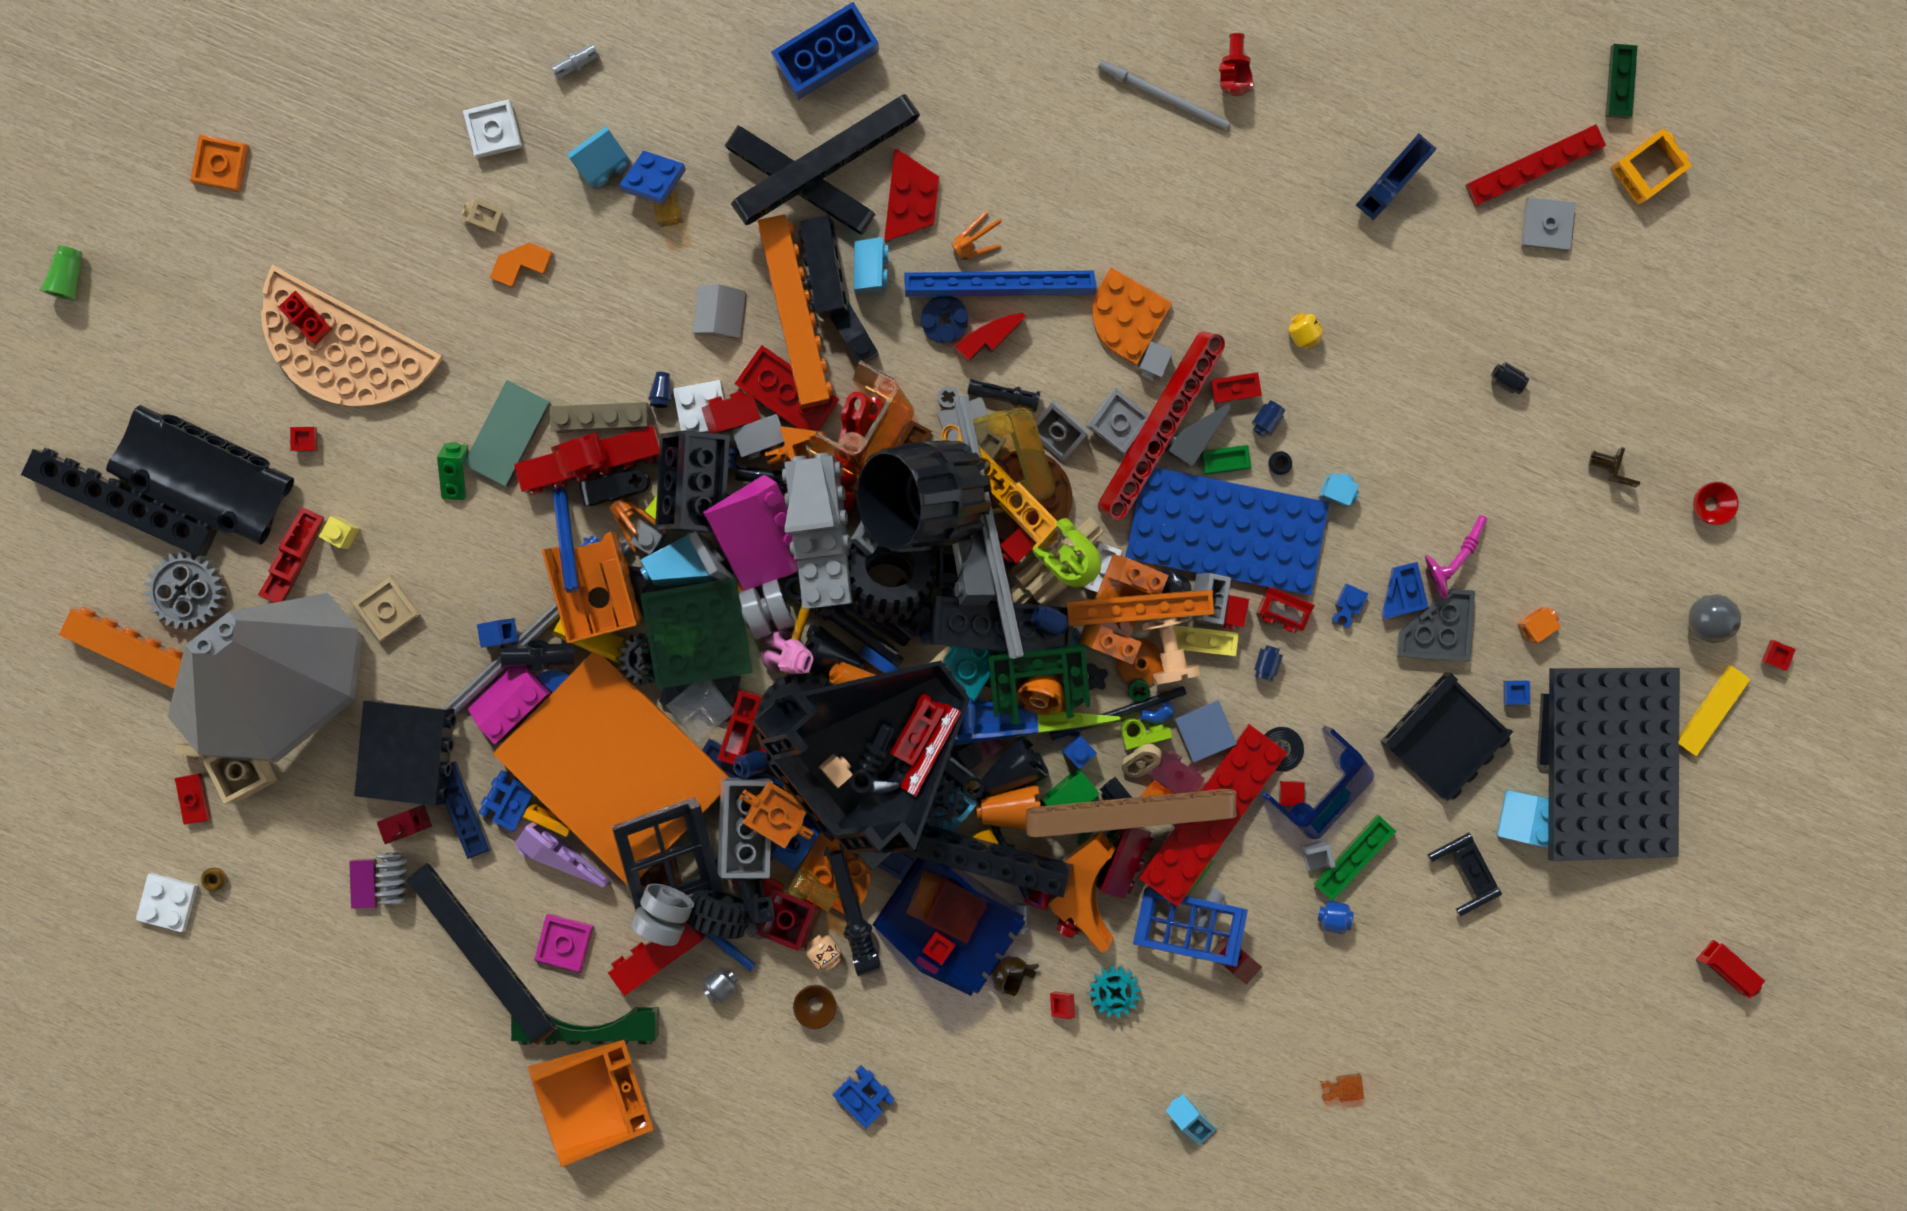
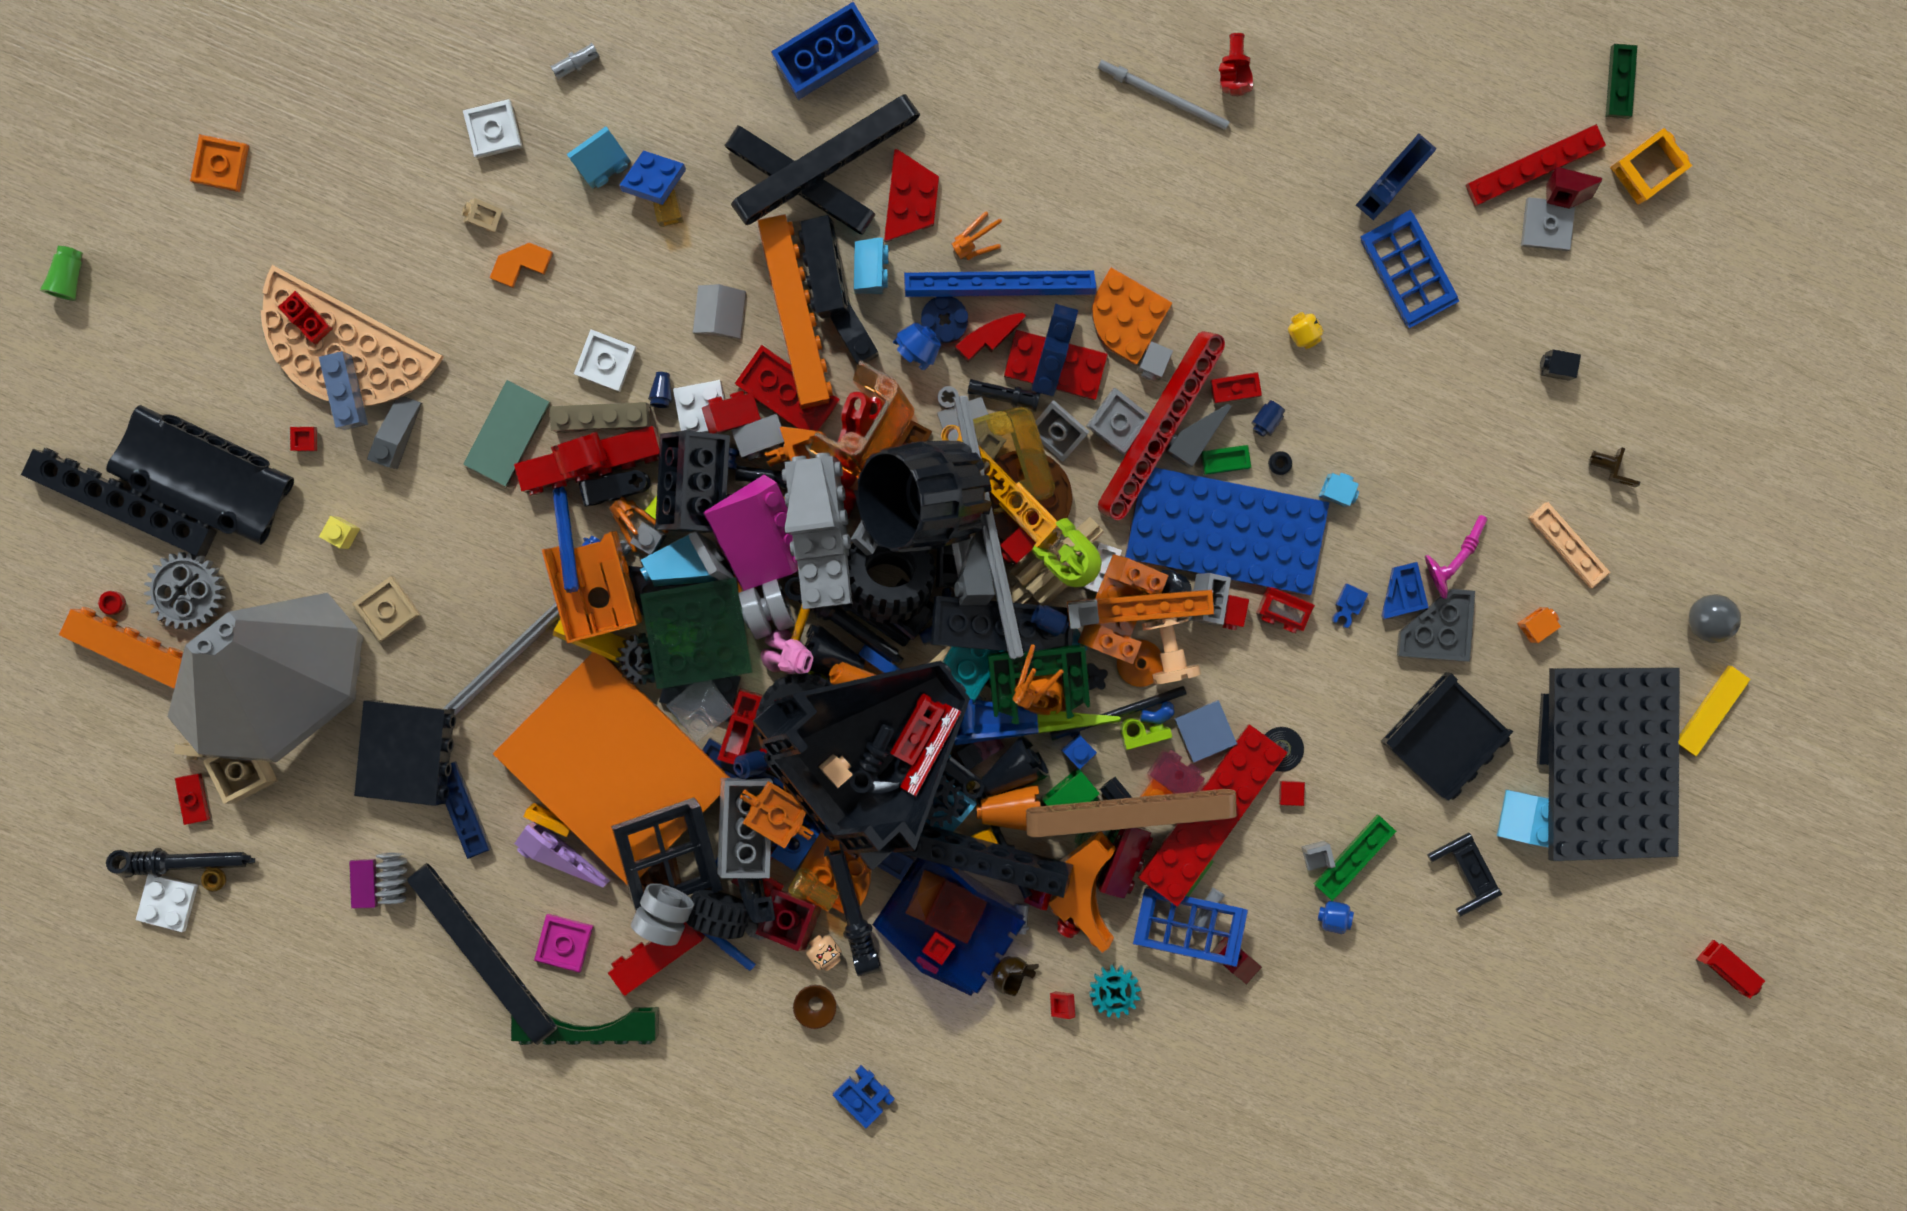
red slope [258,507,324,603] -> none
dark red torso [377,805,432,844] -> none
green bracket [437,442,469,500] -> none
dark pink slope [467,667,552,744] -> none
blue brick [477,618,519,648] -> none
blue plate [479,770,534,832] -> none
black piece [500,640,575,671] -> none
orange windscreen [527,1040,654,1167] -> none
blue tile [537,670,570,692] -> none
flat silver head [702,968,738,1004] -> none
tan plate [1122,744,1162,778] -> none
dark green bush [1128,678,1150,702] -> none
medium azure slope [1166,1094,1217,1145] -> none
light yellow plate [1173,625,1239,656] -> none
dark blue brick [1254,645,1283,681] -> none
clear blue windscreen [1261,726,1374,839] -> none
clear orange plate [1320,1073,1364,1102] -> none
black brick [1491,362,1529,394] -> none
blue plate [1503,680,1530,705] -> none
red piece [1693,482,1739,525] -> none
red plate [1761,640,1796,671] -> none
none -> red tile [98,591,126,615]
none -> black piece [106,848,255,878]
none -> sand blue brick [319,351,368,430]
none -> dark grey slope [367,396,422,470]
none -> white plate [574,330,637,392]
none -> blue cone [893,323,941,370]
none -> red plate [1004,330,1108,400]
none -> orange plant [1012,644,1064,708]
none -> dark blue arch [1031,303,1078,397]
none -> light grey panel [1068,599,1099,629]
none -> blue piece [1360,209,1459,329]
none -> light nougat tile [1528,502,1611,588]
none -> black brick [1540,349,1581,381]
none -> dark red slope [1546,167,1602,209]

